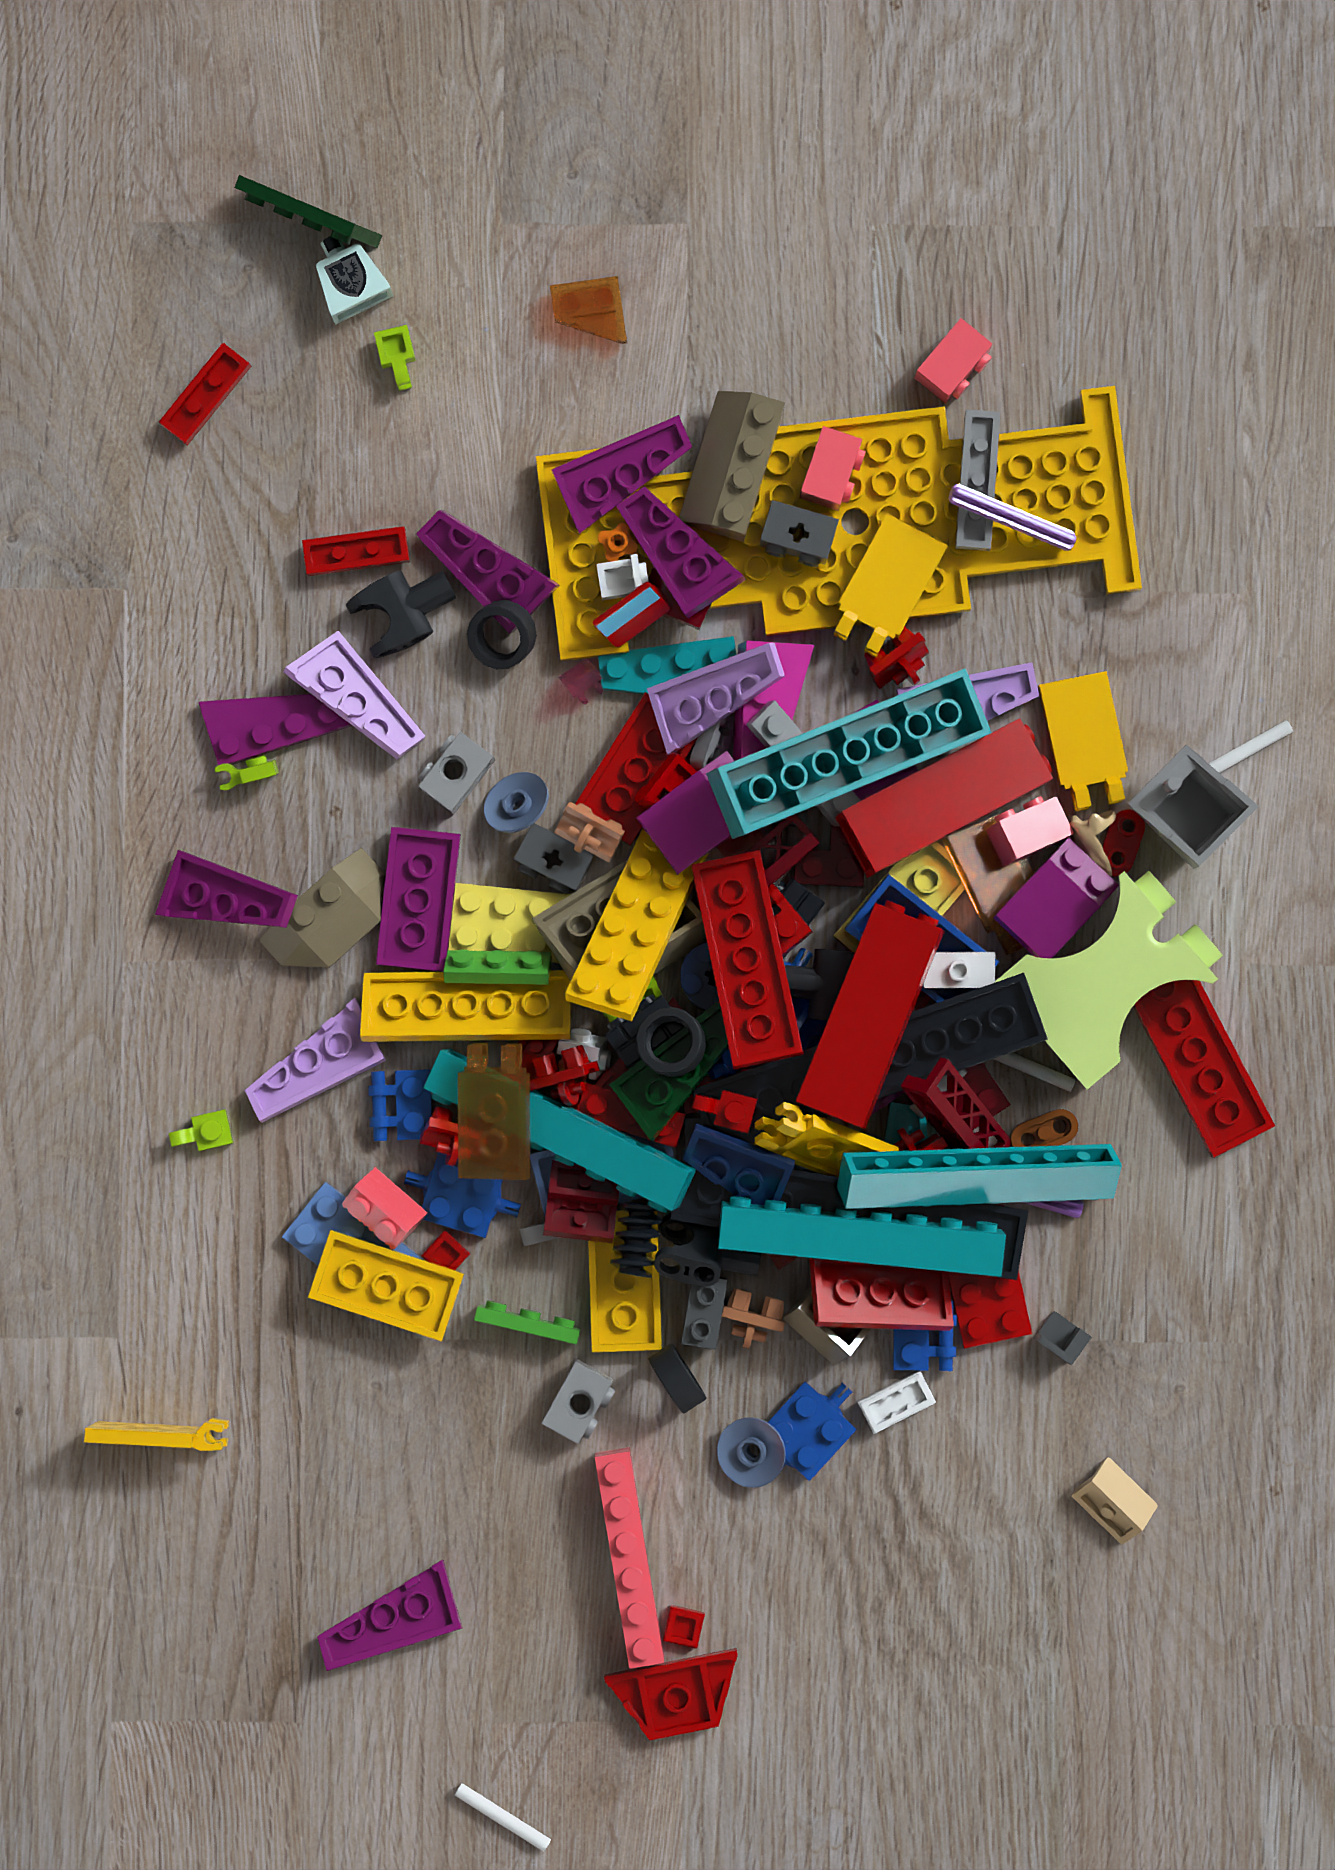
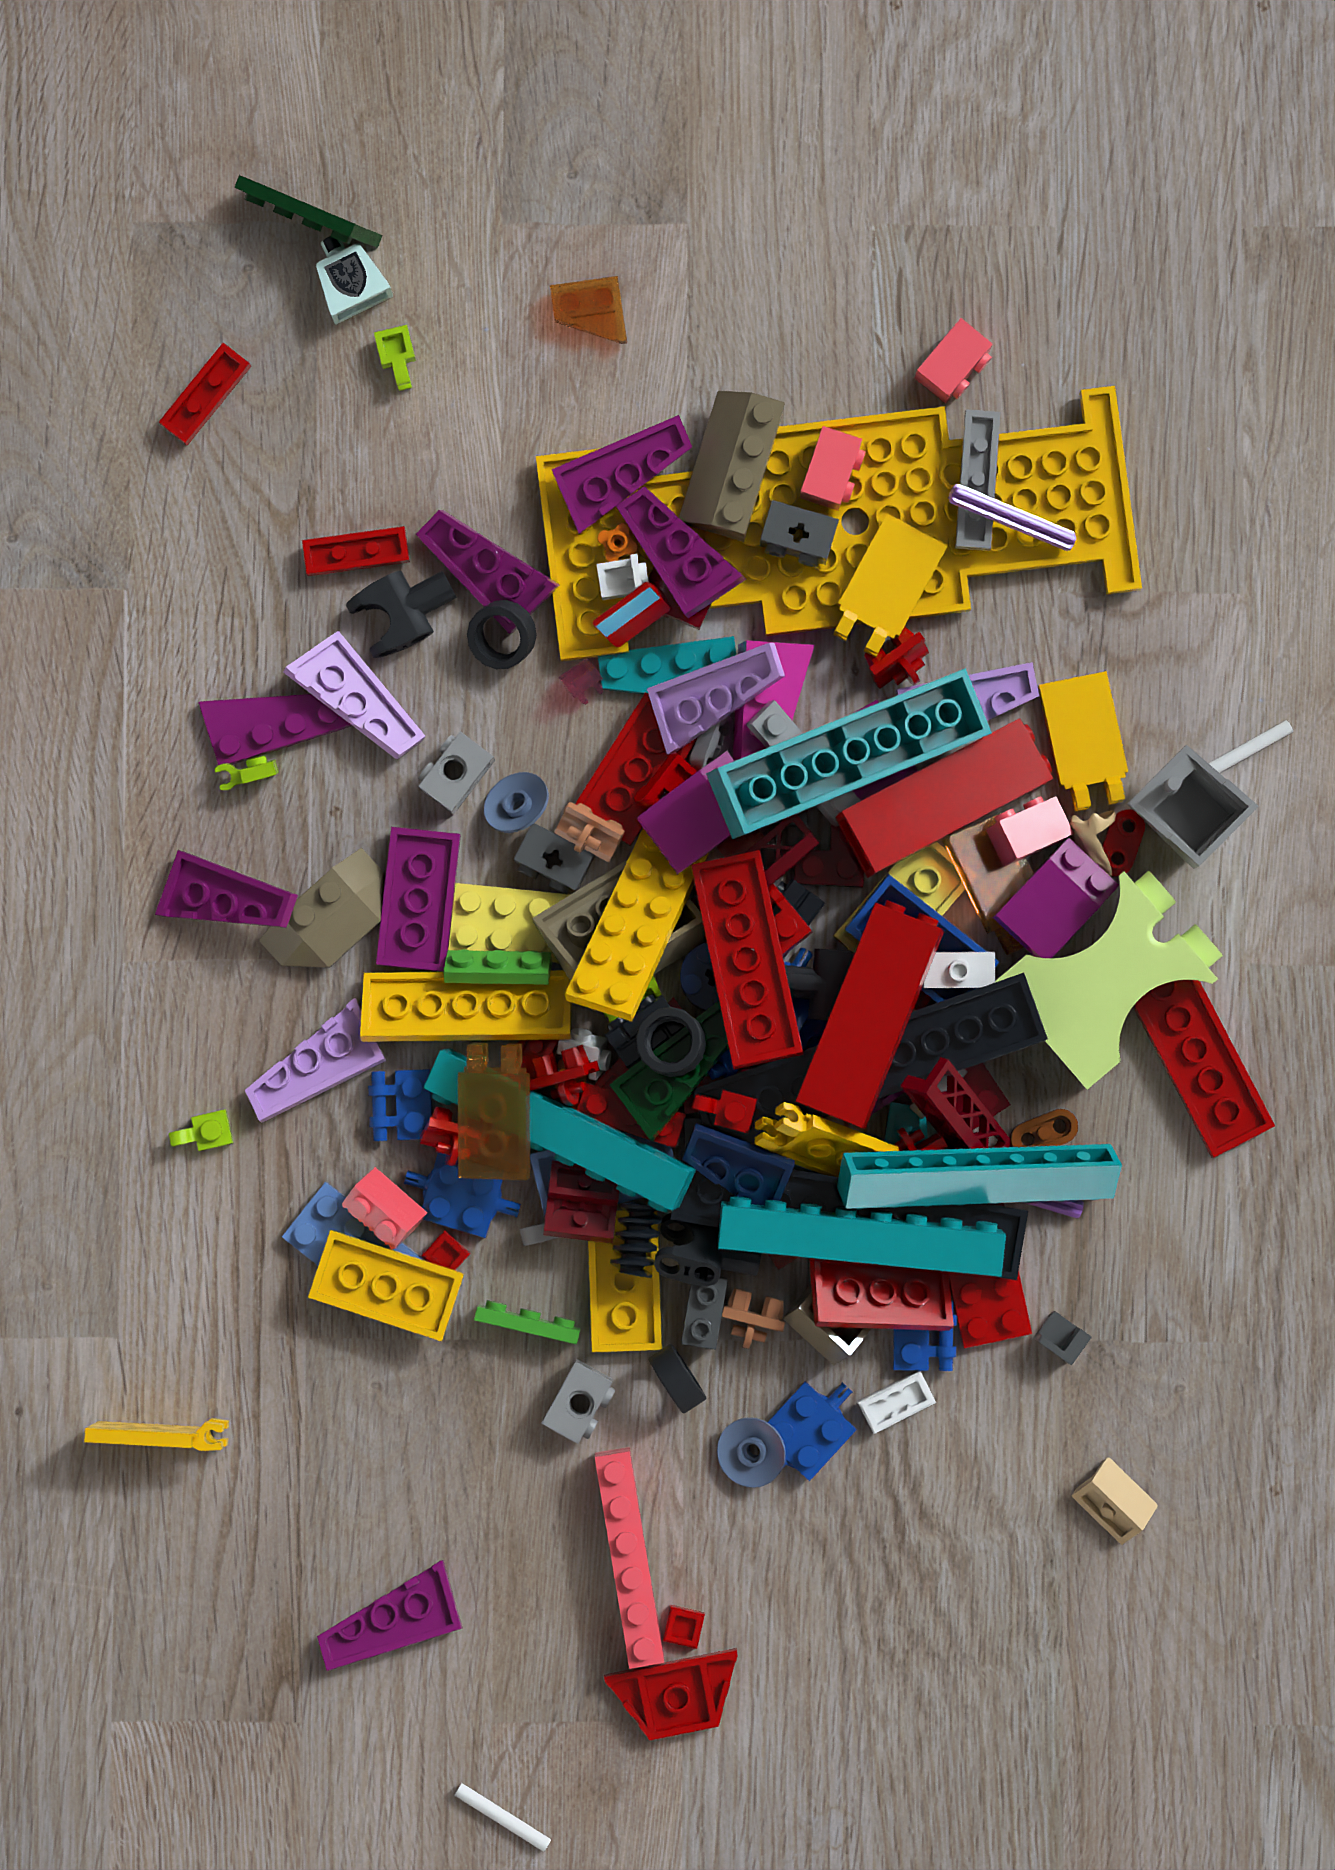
white bar [994,1052,1076,1092] -> none

